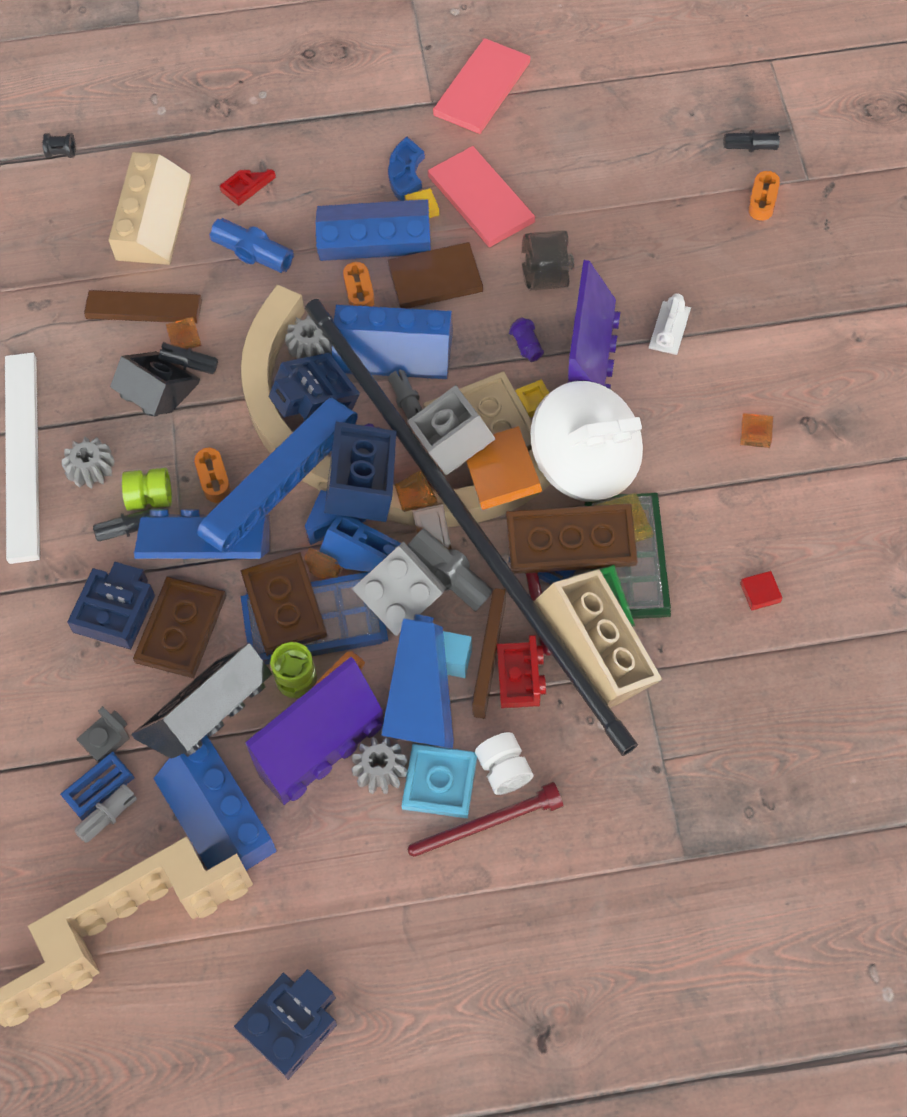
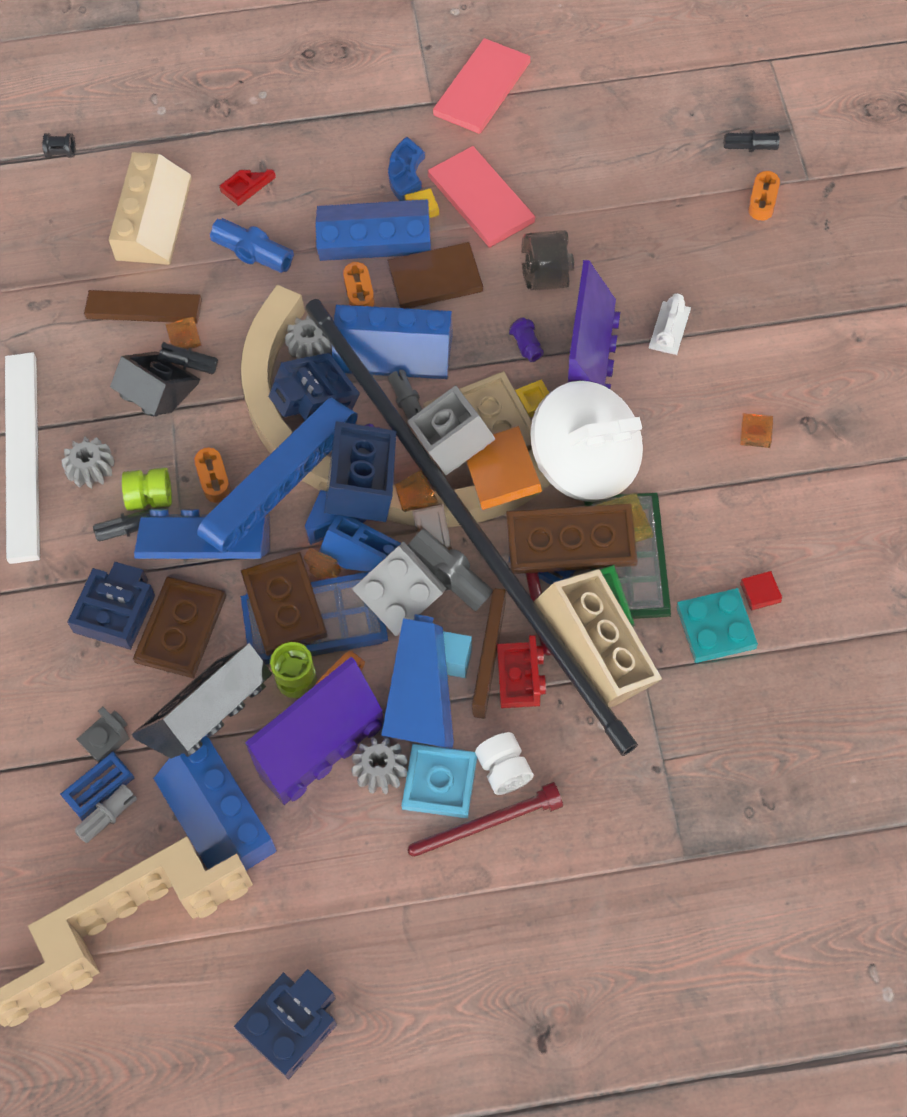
none -> teal plate [676,588,758,663]

